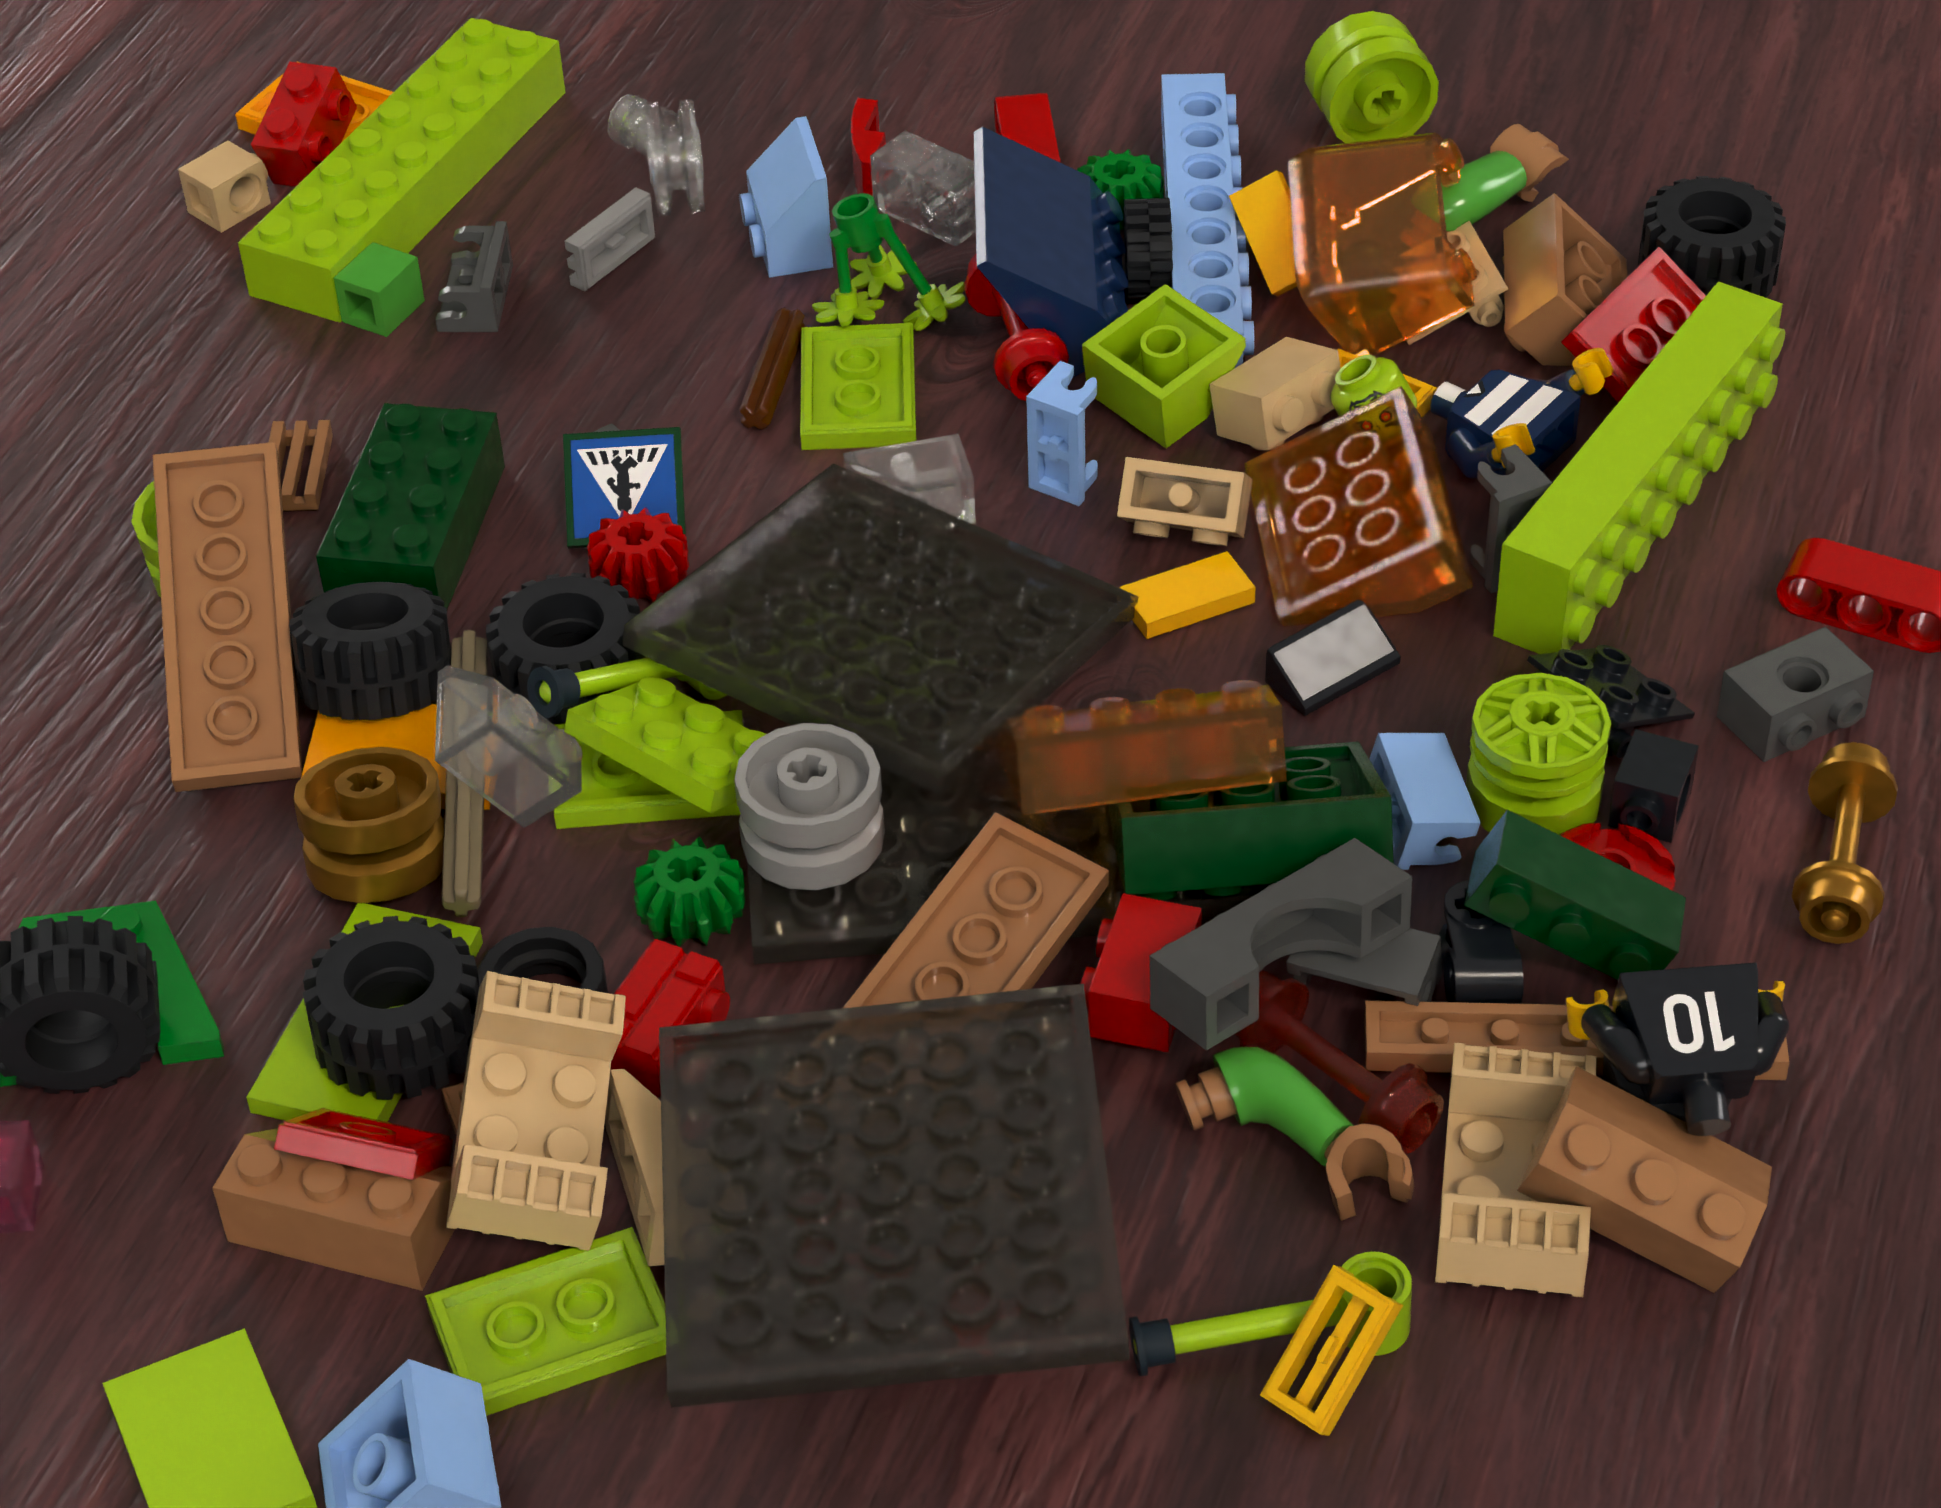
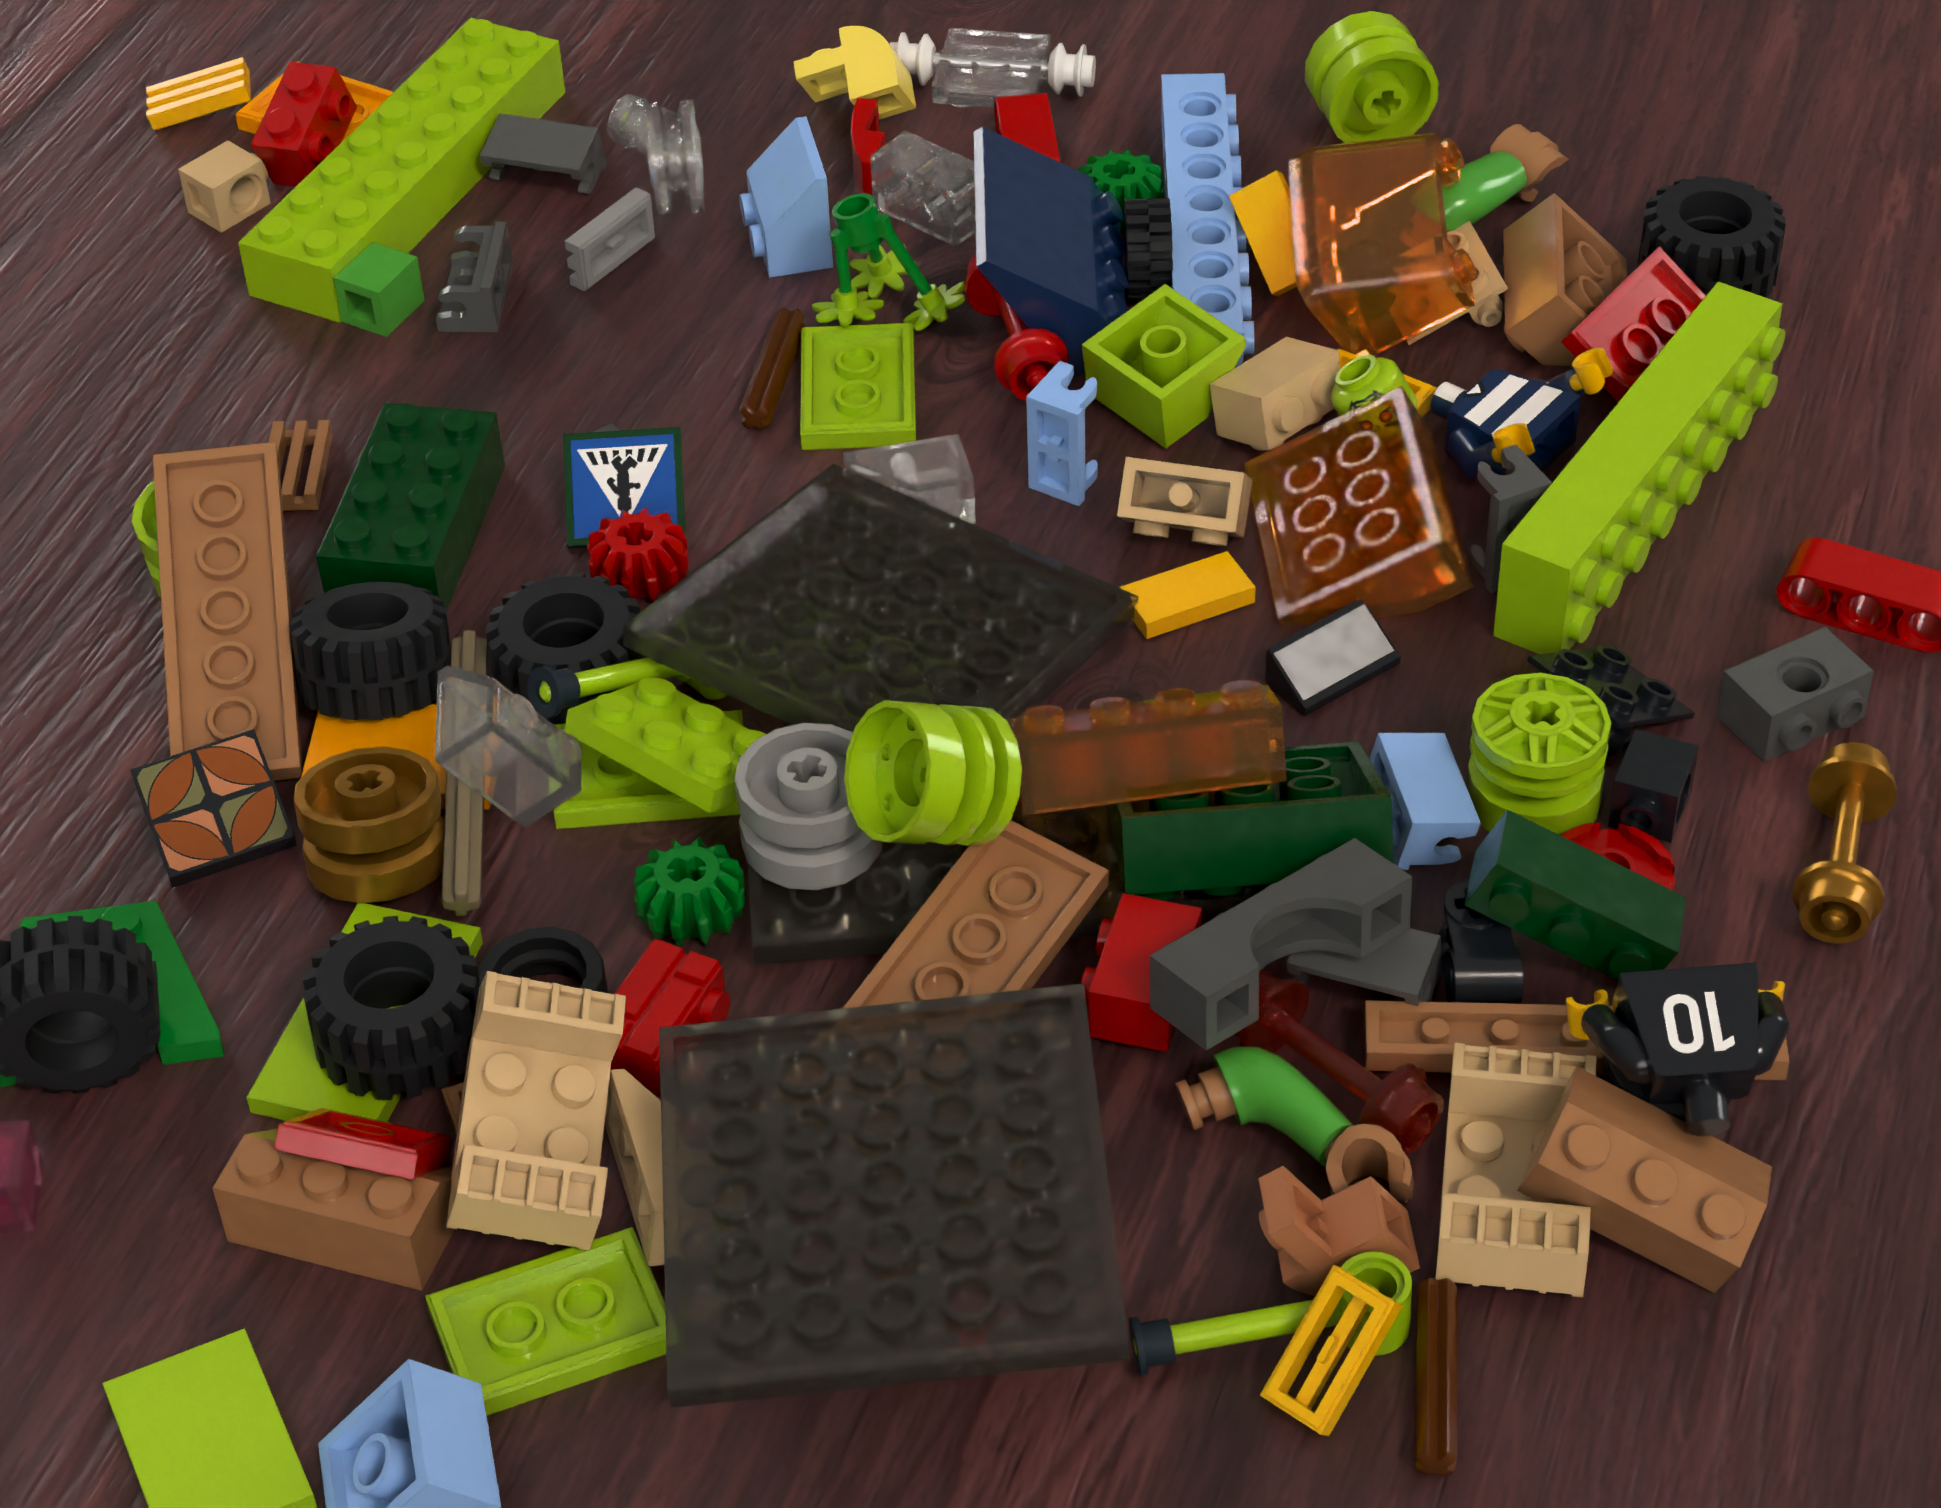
none -> tile [130,729,297,888]
none -> yellow tile [146,57,251,130]
none -> dark grey hinge [480,113,607,194]
none -> light yellow brick [793,26,916,120]
none -> lime wheel [844,700,1022,846]
none -> clear plate [890,28,1096,108]
none -> nougat brick [1258,1166,1420,1296]
none -> reddish brown axle [1415,1277,1457,1476]

